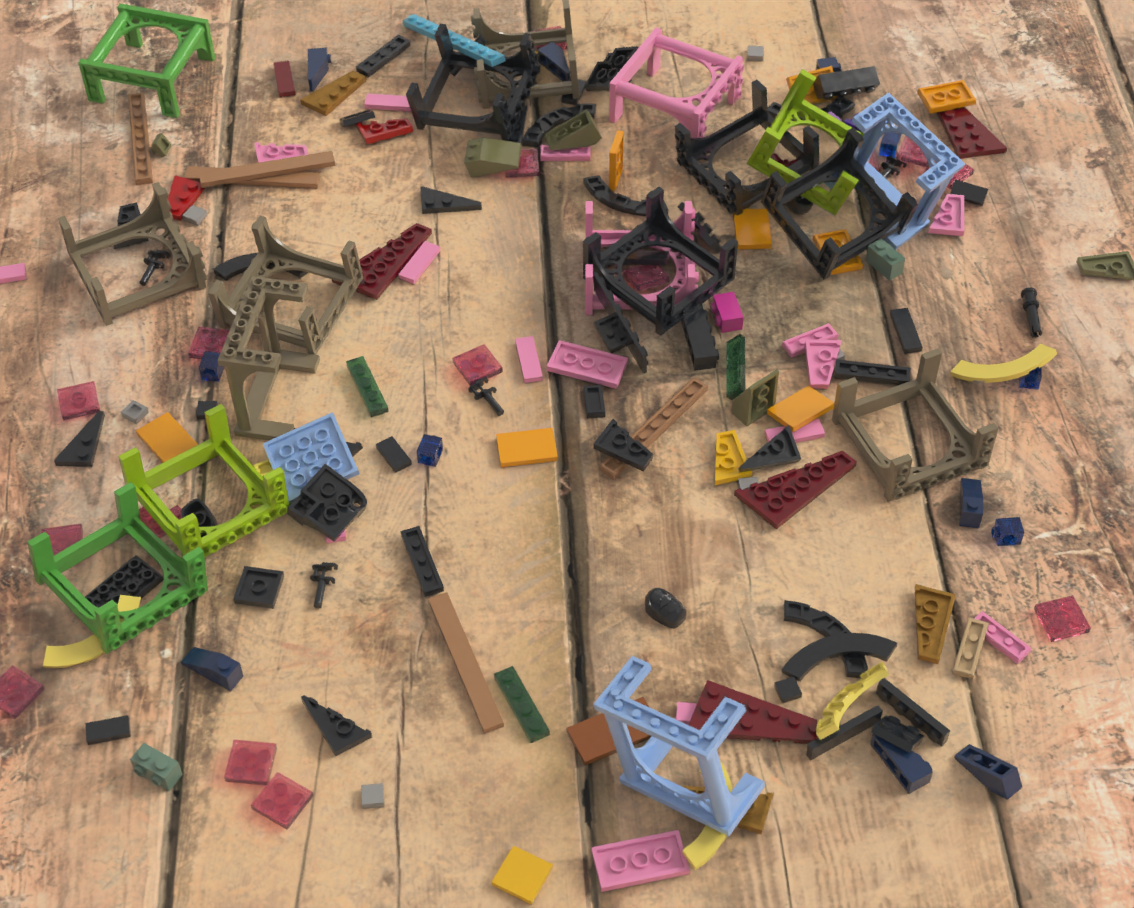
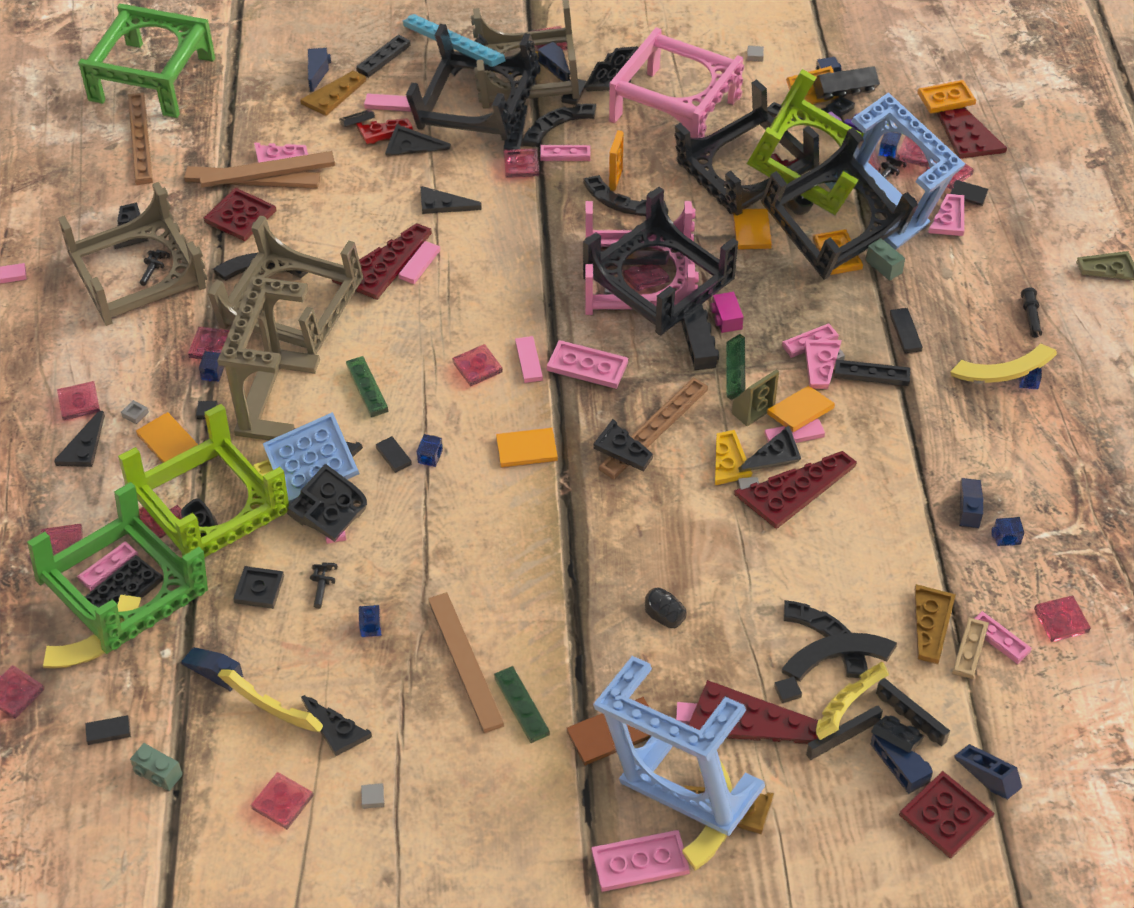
olive tile [149,133,172,157] -> none
red wing [168,175,205,221] -> none
light grey tile [182,205,207,226] -> none
clear pink plate [224,739,277,786] -> none
dark red tile [273,61,296,98] -> none
black plate [400,526,444,597] -> none
olive slope [464,137,522,178] -> none
black piece [468,377,504,416] -> none
yellow tile [492,845,553,905] -> none
olive slope [545,110,602,150] -> none
black tile [583,385,606,419] -> none
black bracket [593,271,648,374] -> none
black wing [677,202,721,253] -> none
dark tan arch [832,349,998,502] -> none
none -> bright pink tile [77,541,139,592]
none -> dark red plate [203,187,277,241]
none -> light yellow tile [218,669,323,732]
none -> clear blue brick [359,605,382,637]
none -> black wing [385,124,451,156]
none -> dark red plate [899,771,995,859]

